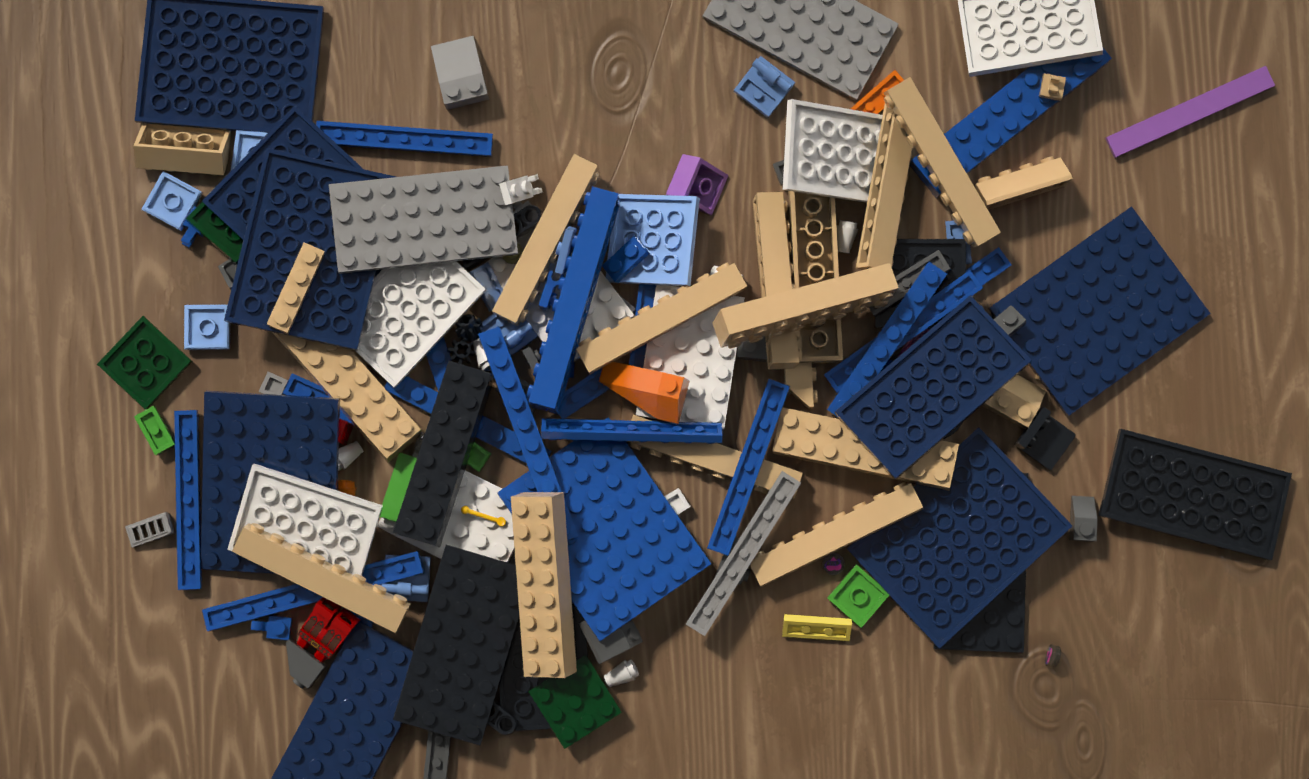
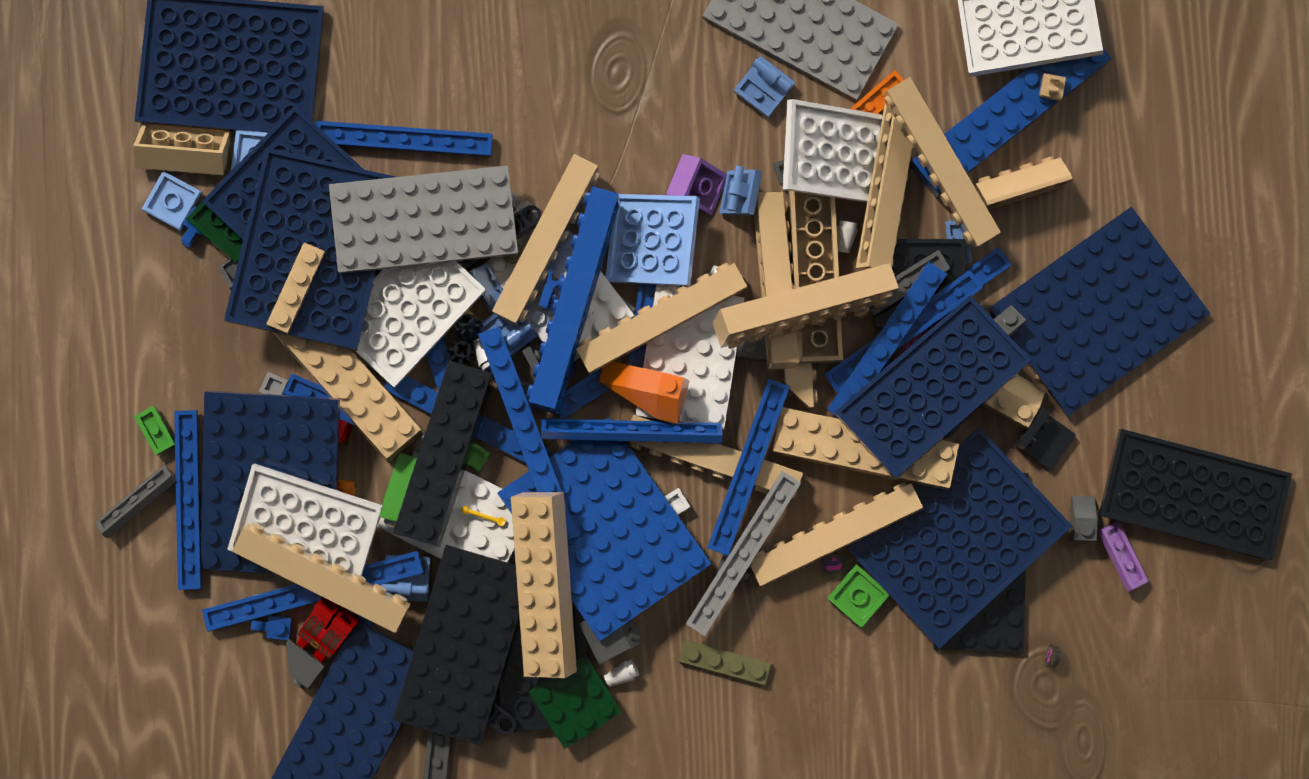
dark green plate [97,316,193,410] -> none
light grey slope [125,512,175,548] -> none
light blue plate [184,305,230,350] -> none
white cone [338,441,364,471] -> none
light grey slope [431,36,489,110] -> none
white hinge [499,174,543,205] -> none
medium blue plate [555,226,577,274] -> none
blue plate [602,236,650,283] -> none
light yellow plate [782,614,852,641] -> none
medium lavender tile [1105,66,1275,158] -> none
none -> dark grey plate [96,464,176,538]
none -> olive plate [679,640,771,685]
none -> medium blue plate [719,166,762,216]
none -> medium lavender plate [1097,521,1148,592]

